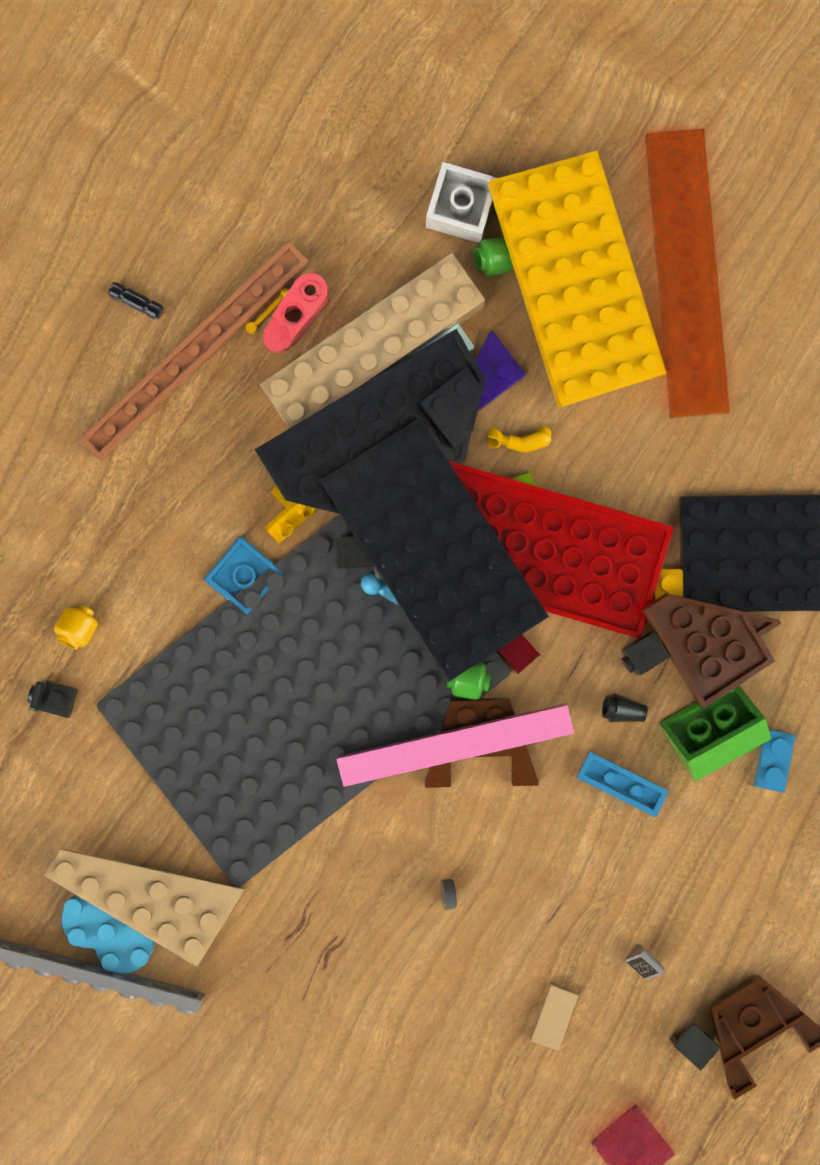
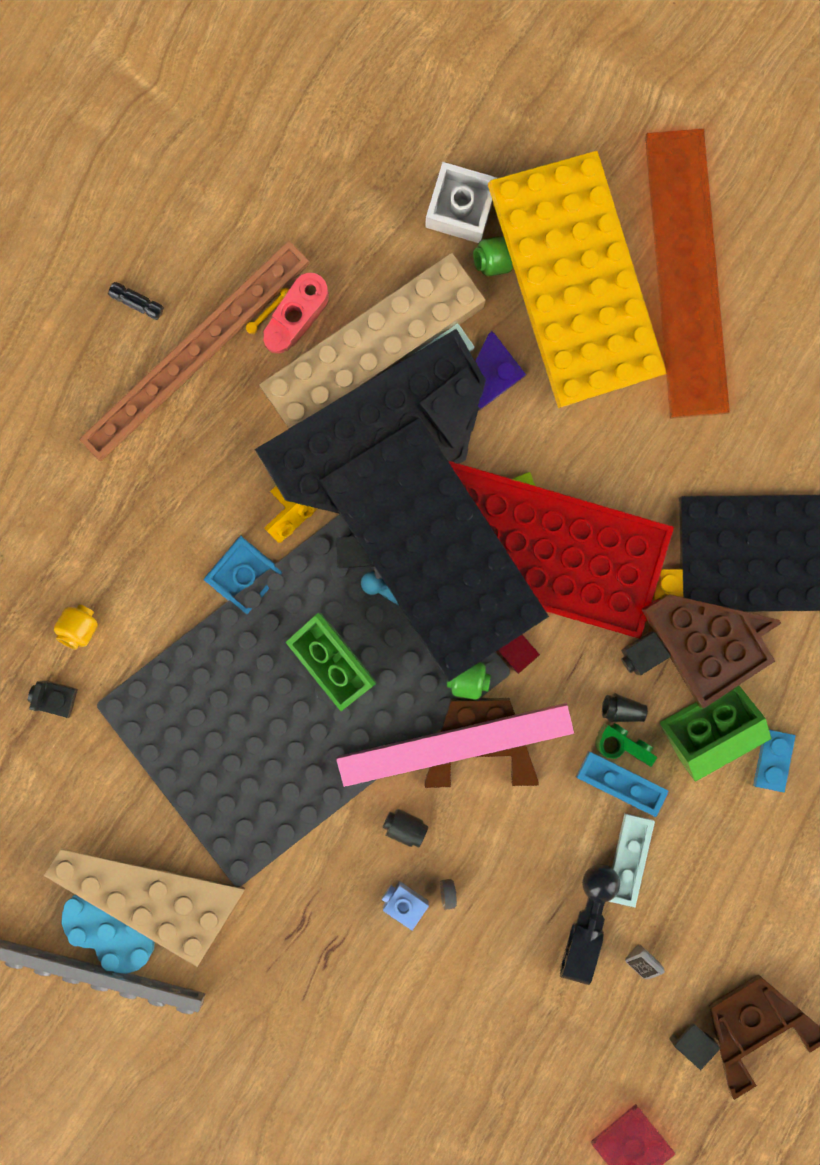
yellow arm [487,426,552,454] -> none
tan tile [530,983,579,1051] -> none
none -> bright green slope [286,613,377,711]
none -> light blue brick [381,881,429,931]
none -> pearl dark grey brick [383,809,428,848]
none -> black beam [560,864,620,985]
none -> green plate [595,723,658,767]
none -> light aqua plate [609,813,655,908]

